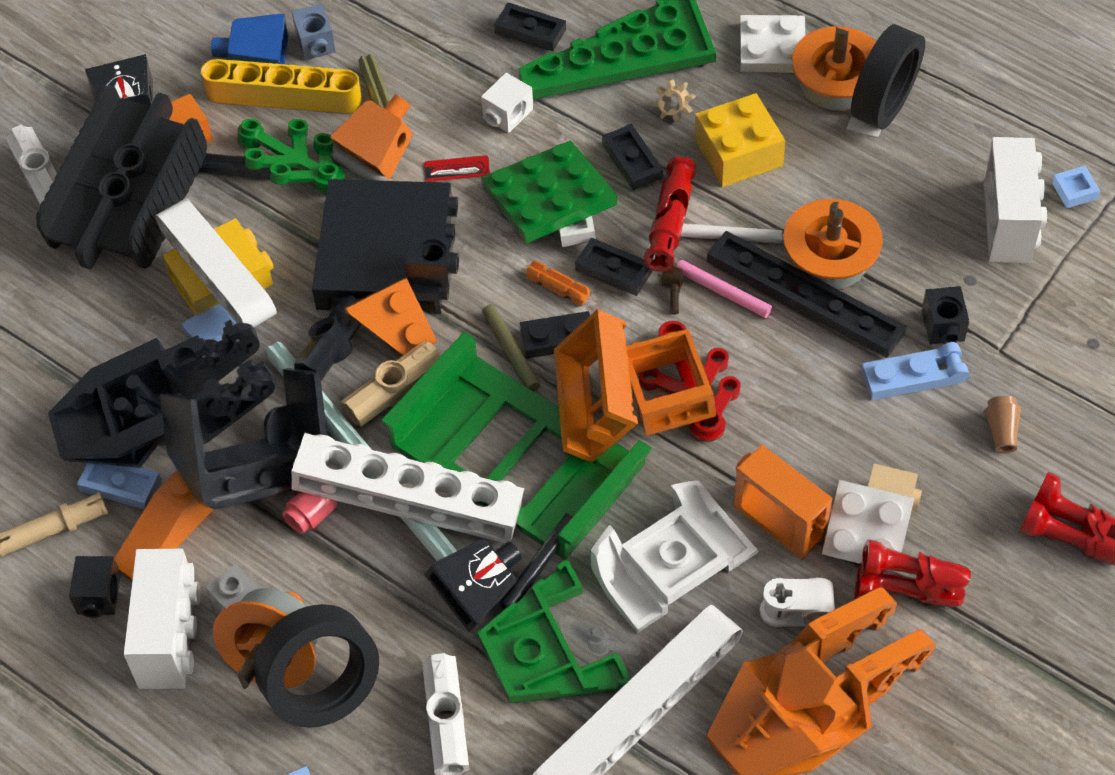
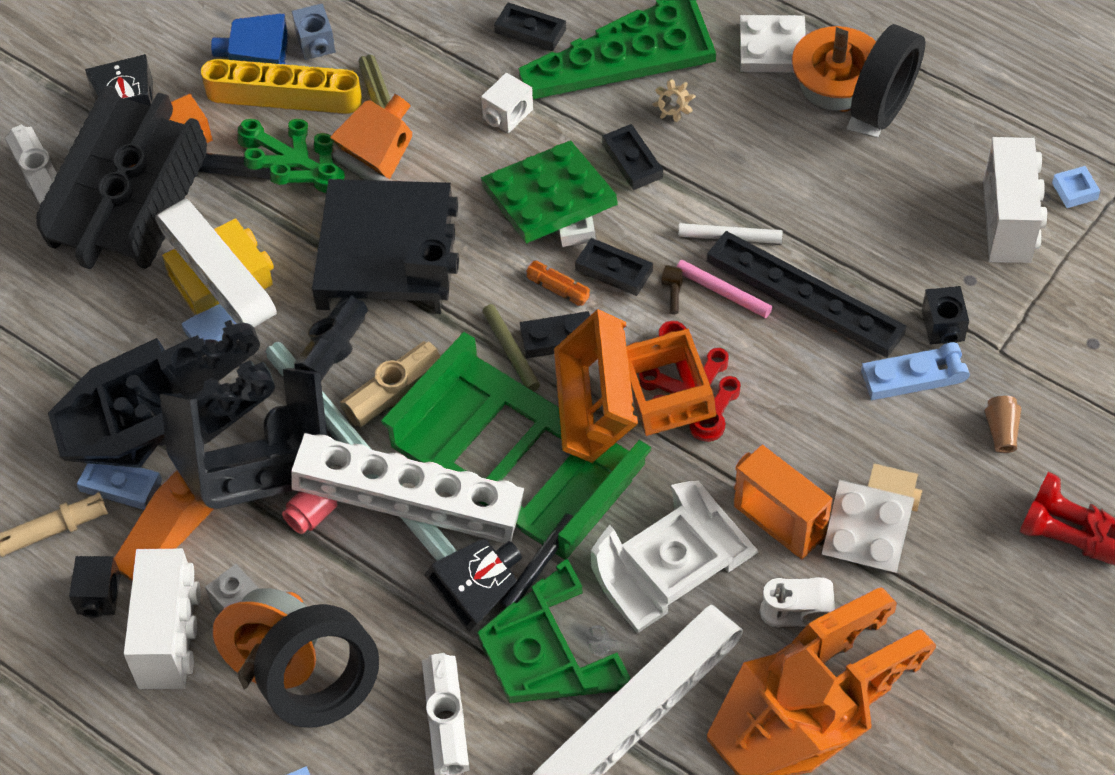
orange wing [343,278,437,356] -> none
sticker [425,155,490,182] -> none
red piece [644,156,696,272] -> none
yellow brick [694,93,785,187] -> none
orange piece [784,199,883,289] -> none
red piece [854,539,971,607] -> none

